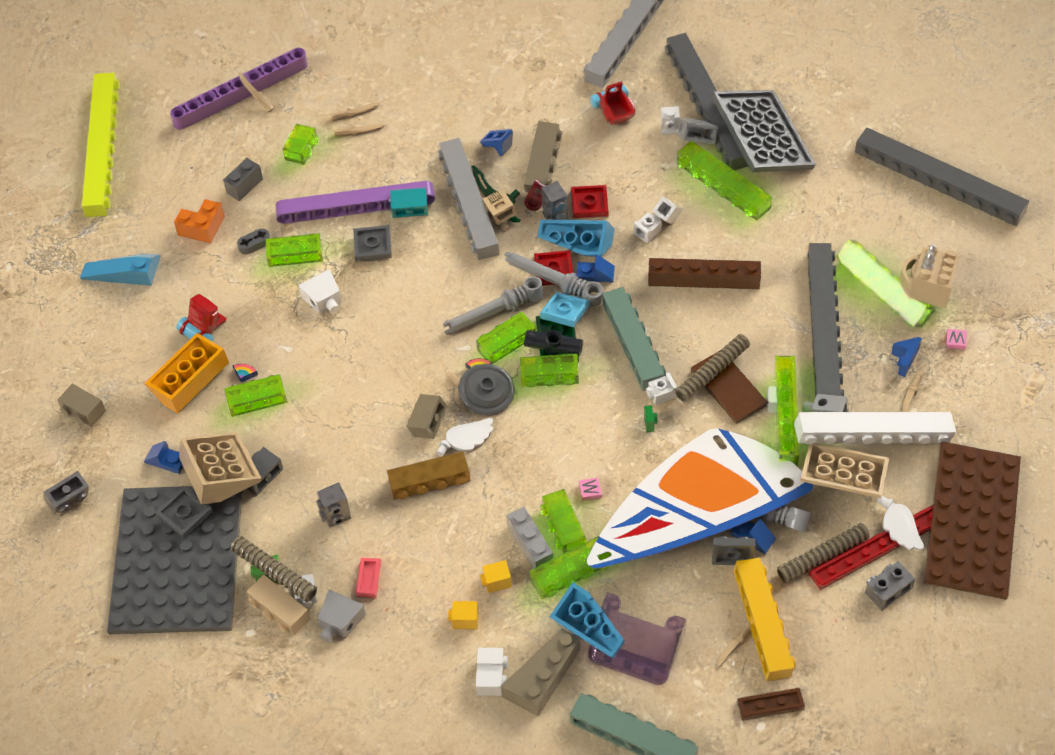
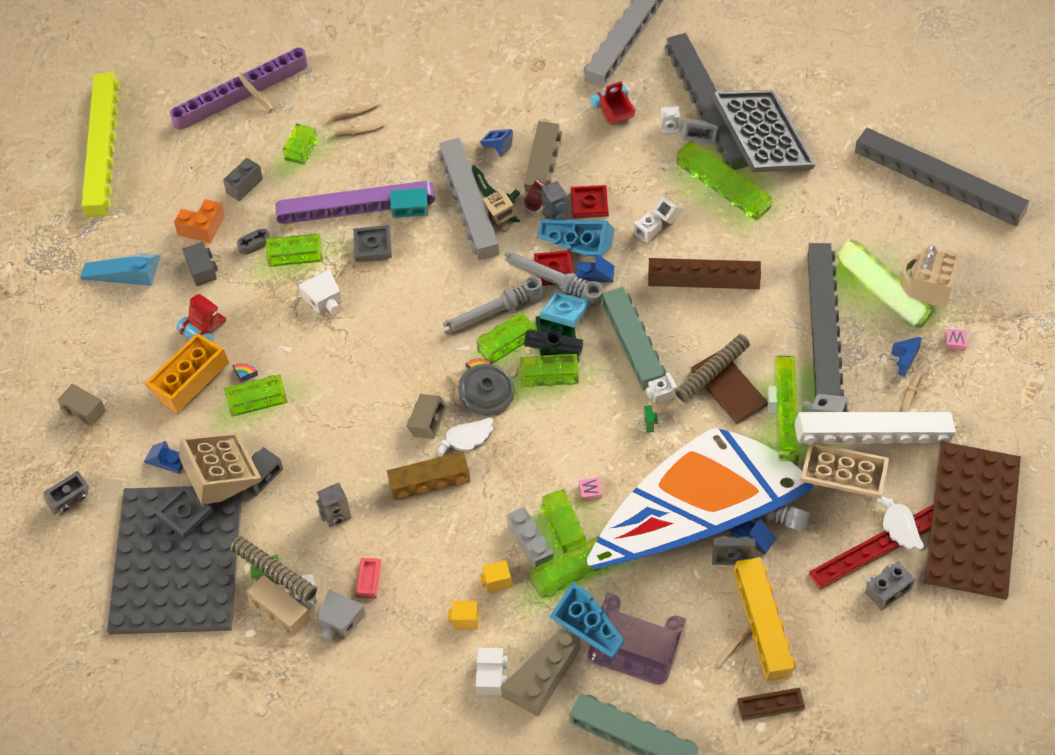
dark tan piece [777,523,870,583] -> none
none -> dark grey brick [182,242,218,286]

